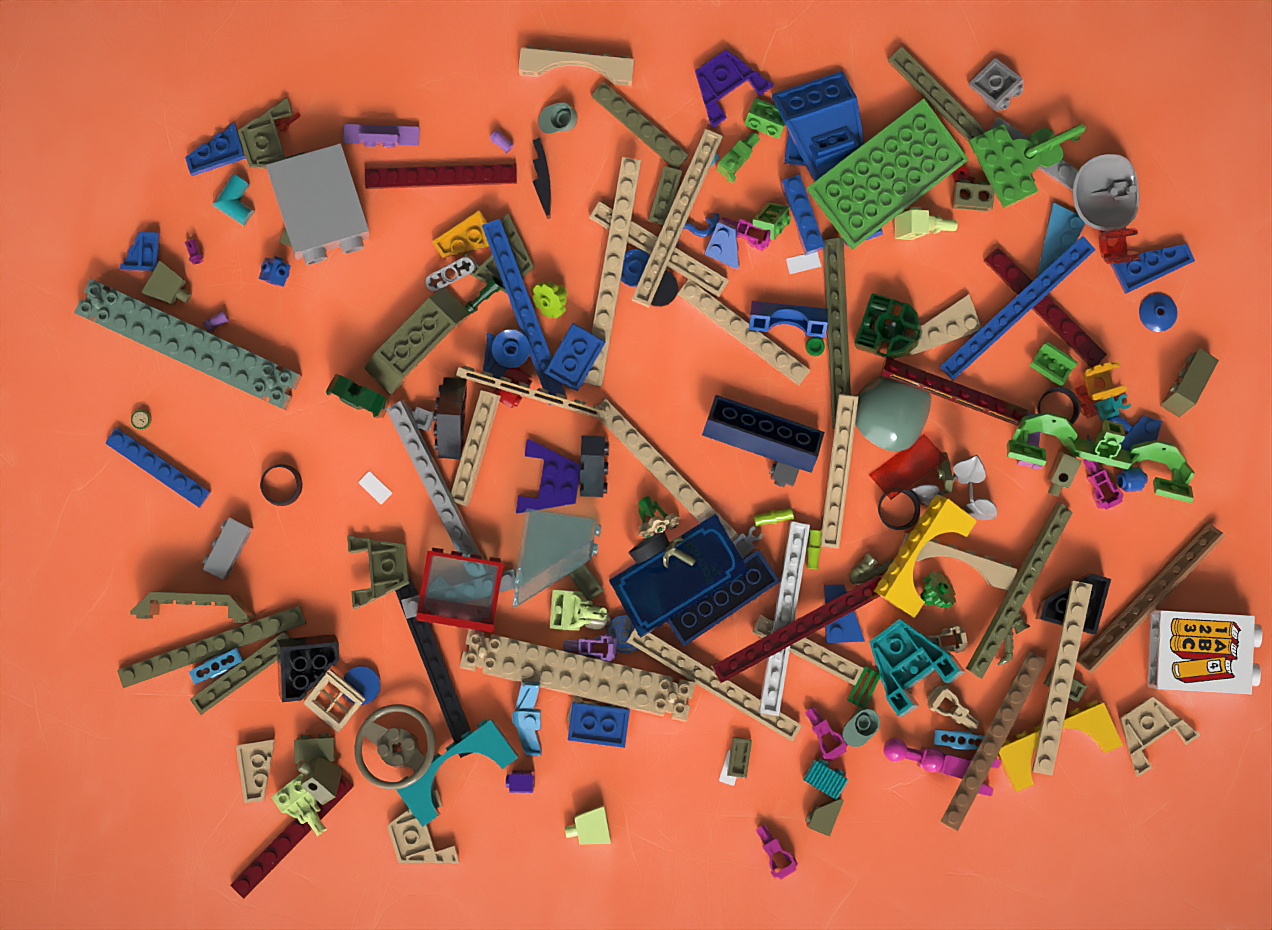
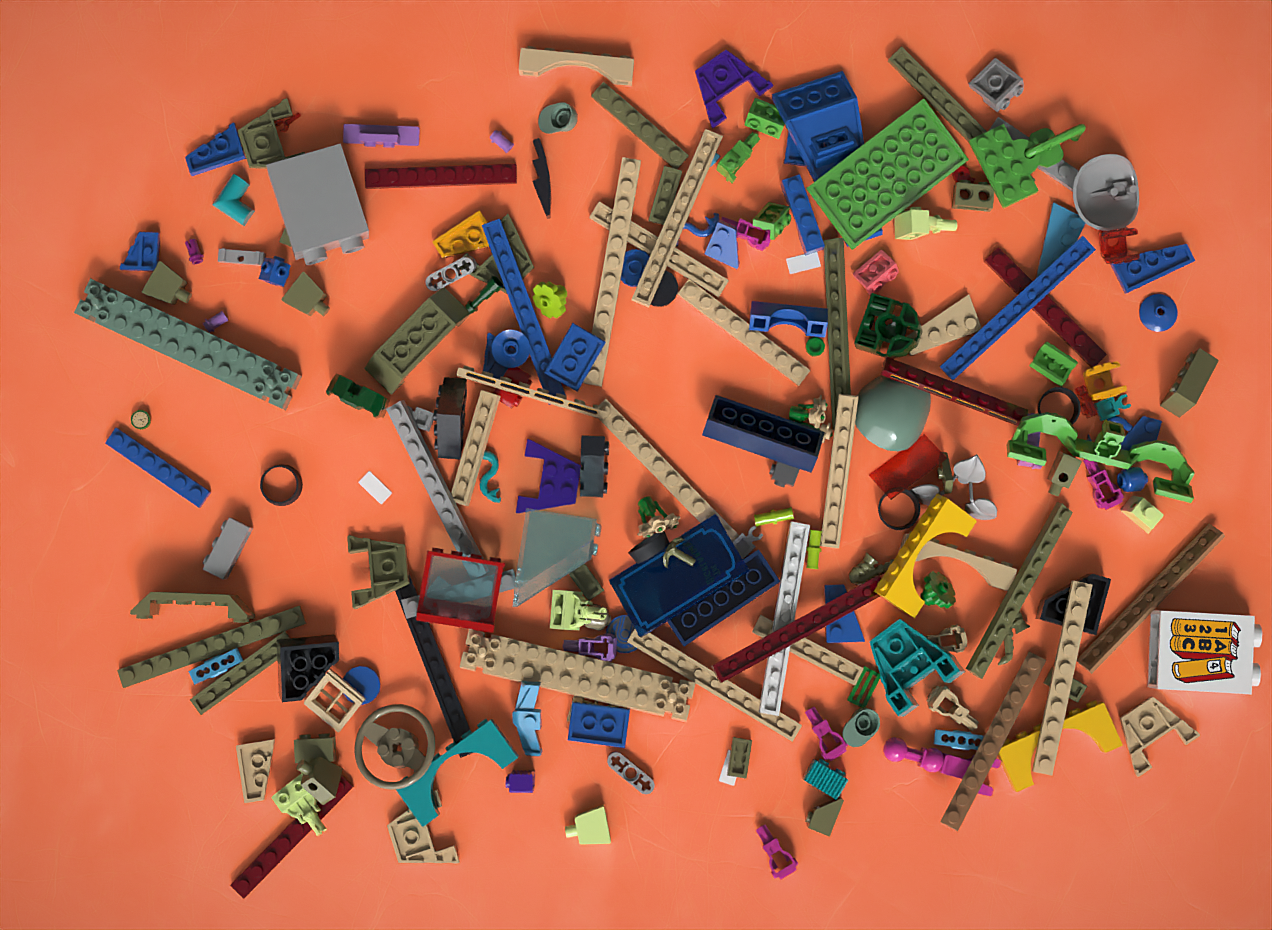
none -> light grey piece [218,248,266,266]
none -> olive torso [281,271,330,317]
none -> teal animal [479,450,501,503]
none -> light grey beam [607,752,655,795]
none -> plant [789,395,833,443]
none -> coral bracket [853,249,899,296]
none -> yellowish green torso [1120,496,1164,534]

